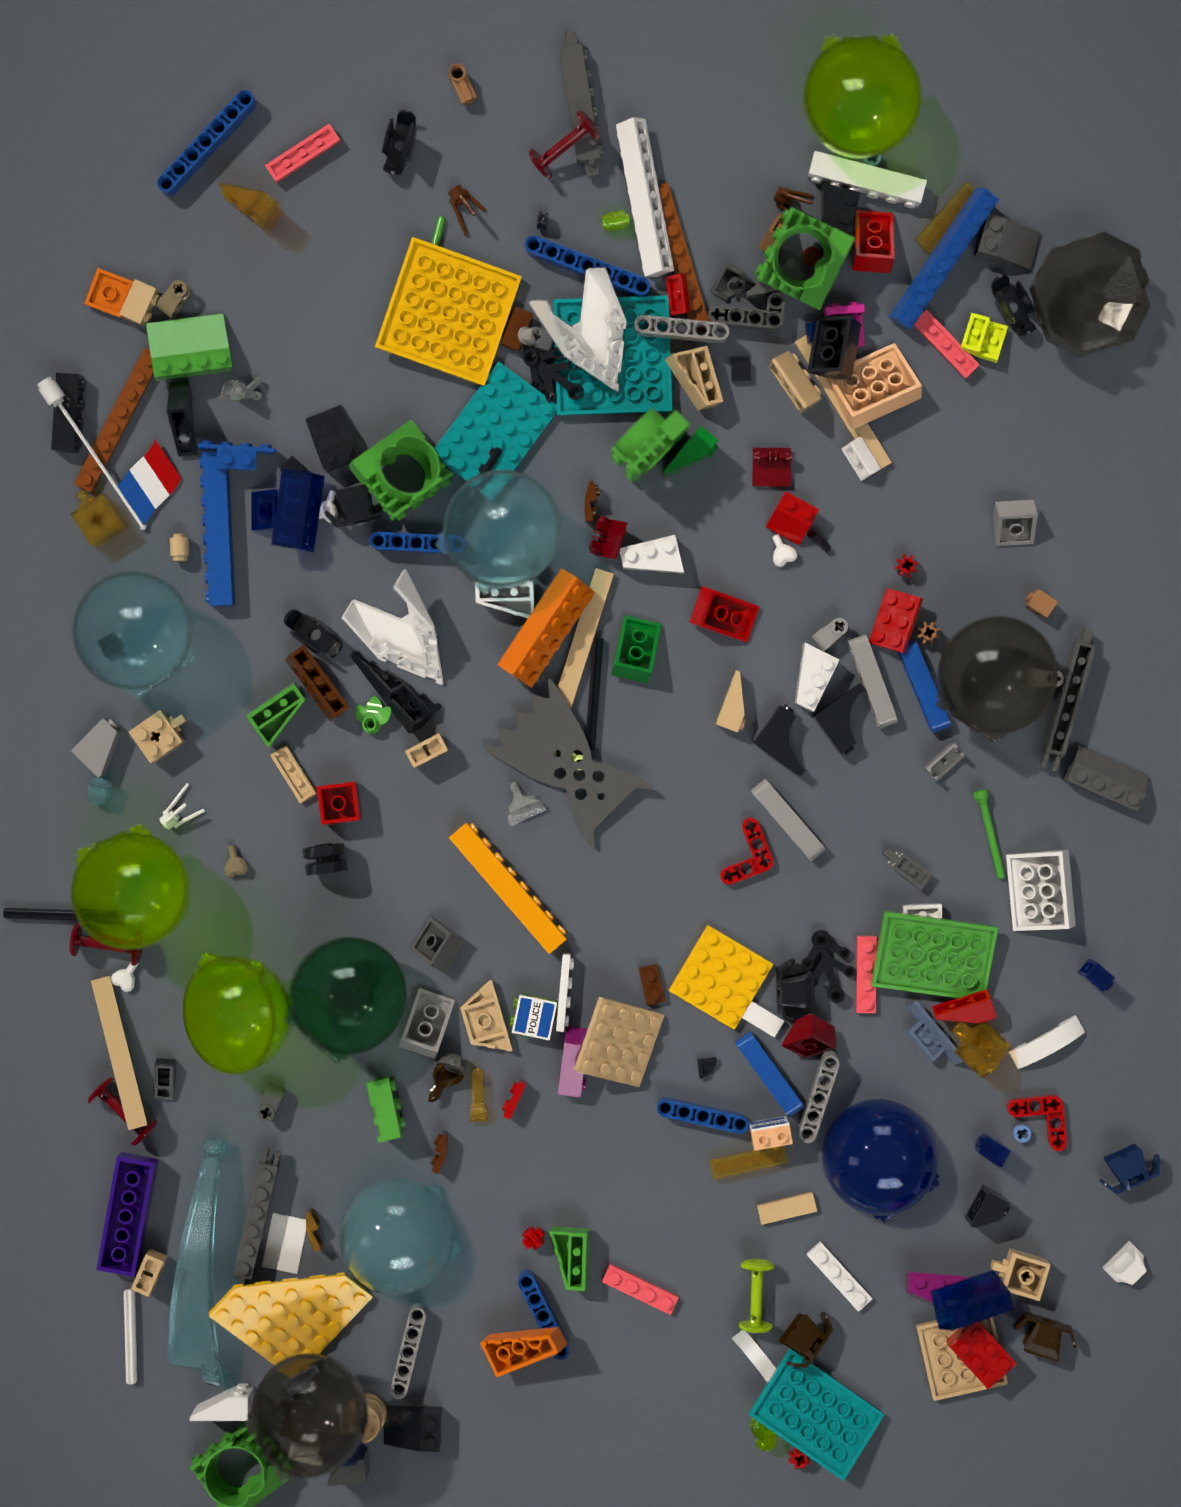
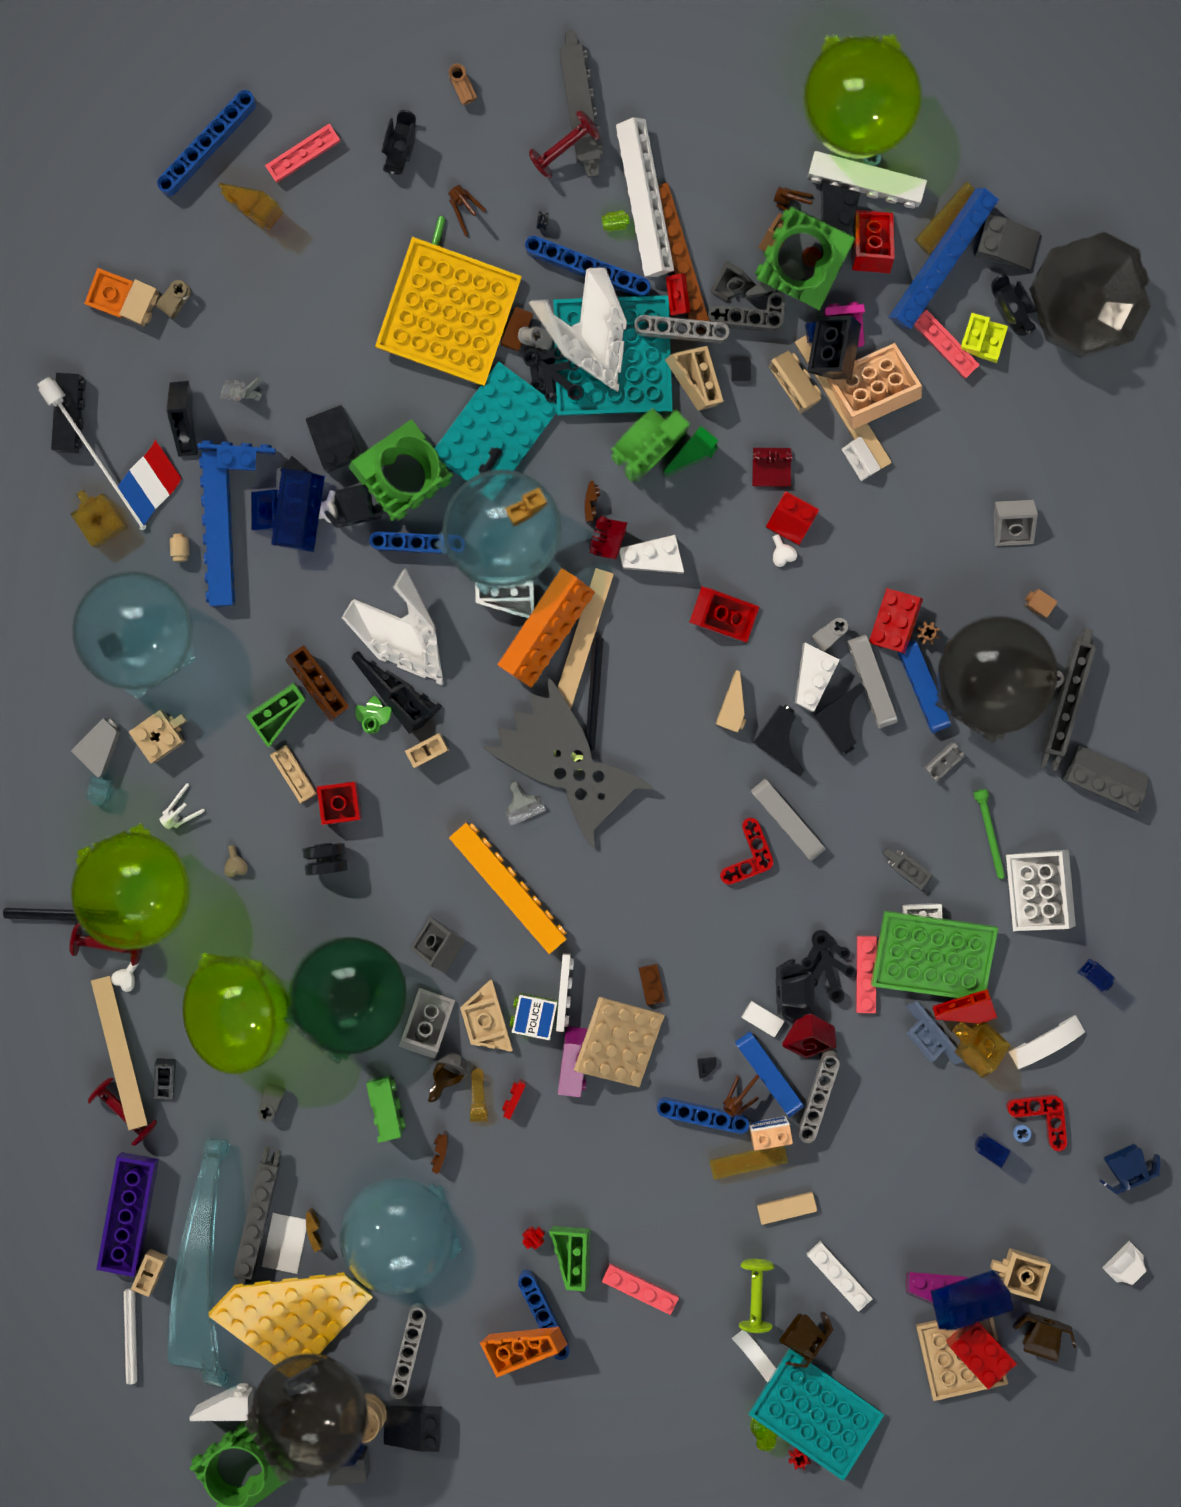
dark orange plate [74,347,154,493] -> none
bright green slope [146,314,232,381] -> none
black piece [284,609,343,658] -> none
green slope [611,615,661,684] -> none
yellow plate [669,924,774,1030] -> none
black tile [807,531,831,553] -> none
clear blue windscreen [822,1099,940,1223] -> none
red gear [894,554,919,578] -> none
black slope [964,1184,1010,1228] -> none
none -> pearl gold slope [505,488,547,527]
none -> reddish brown plant [723,1075,759,1117]

